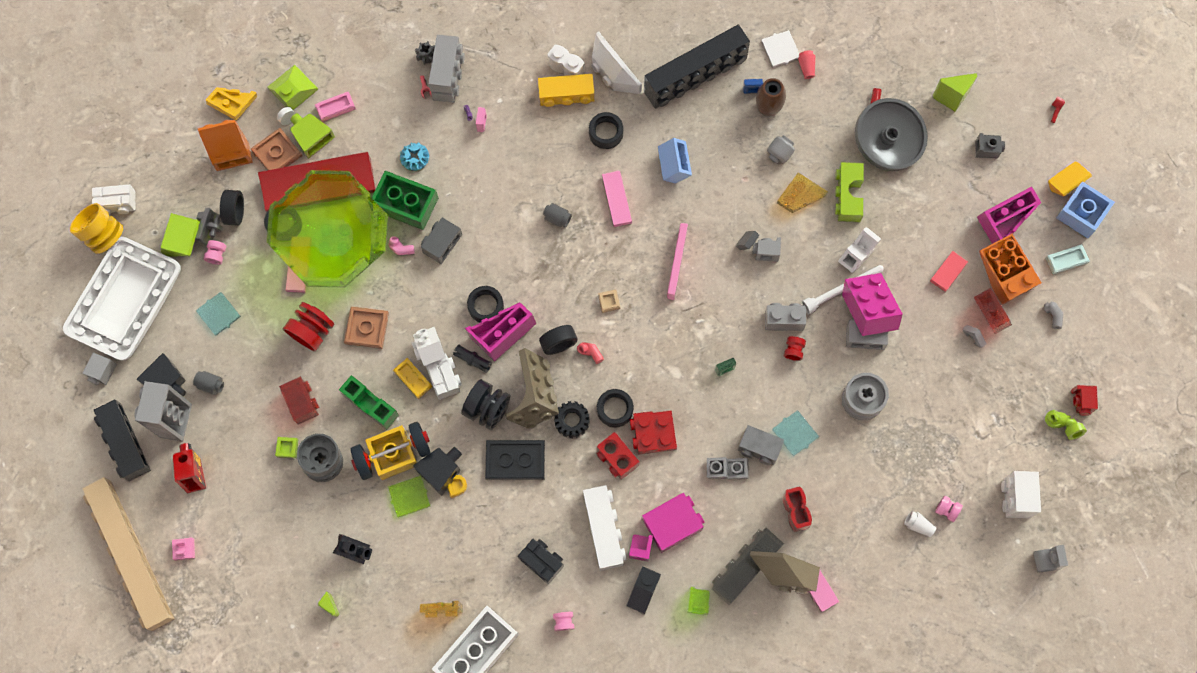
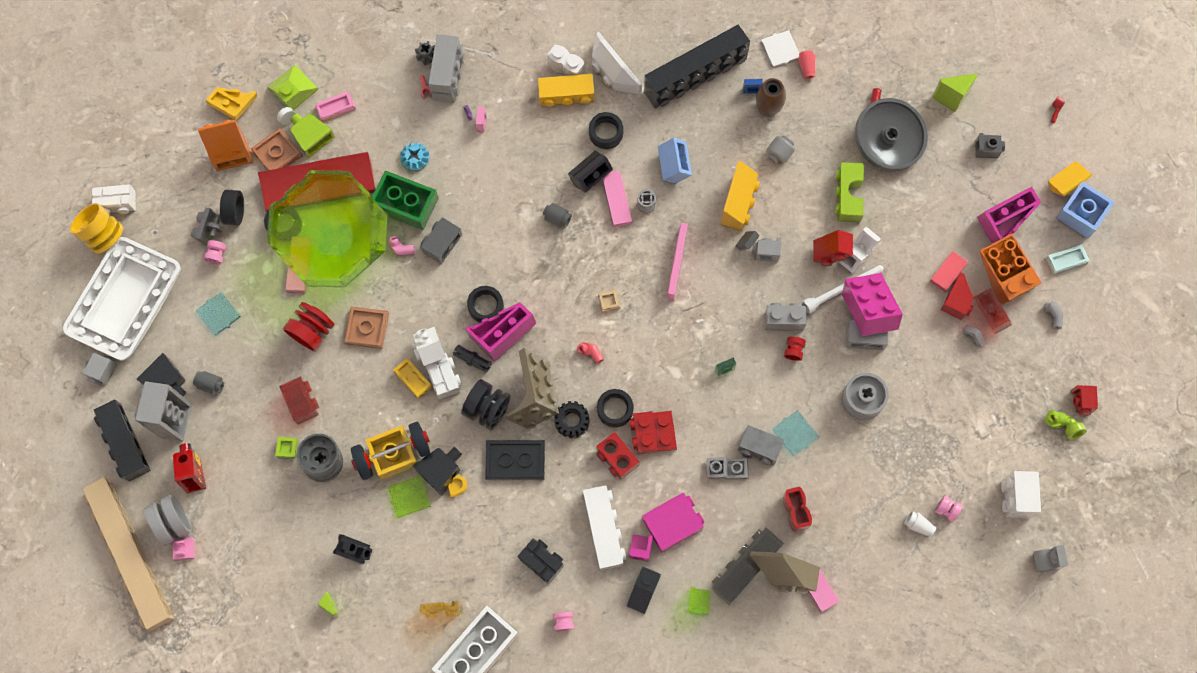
lime slope [161,213,200,257] -> none
green arch [339,375,399,430] -> none
black tyre [539,325,578,355] -> none
clear yellow wing [777,173,828,213] -> none
none -> light grey wheel [144,494,192,546]
none -> black brick [568,150,613,193]
none -> light grey wheel [637,189,656,214]
none -> yellow slope [721,161,760,231]
none -> red brick [813,230,853,267]
none -> red slope [941,272,974,320]

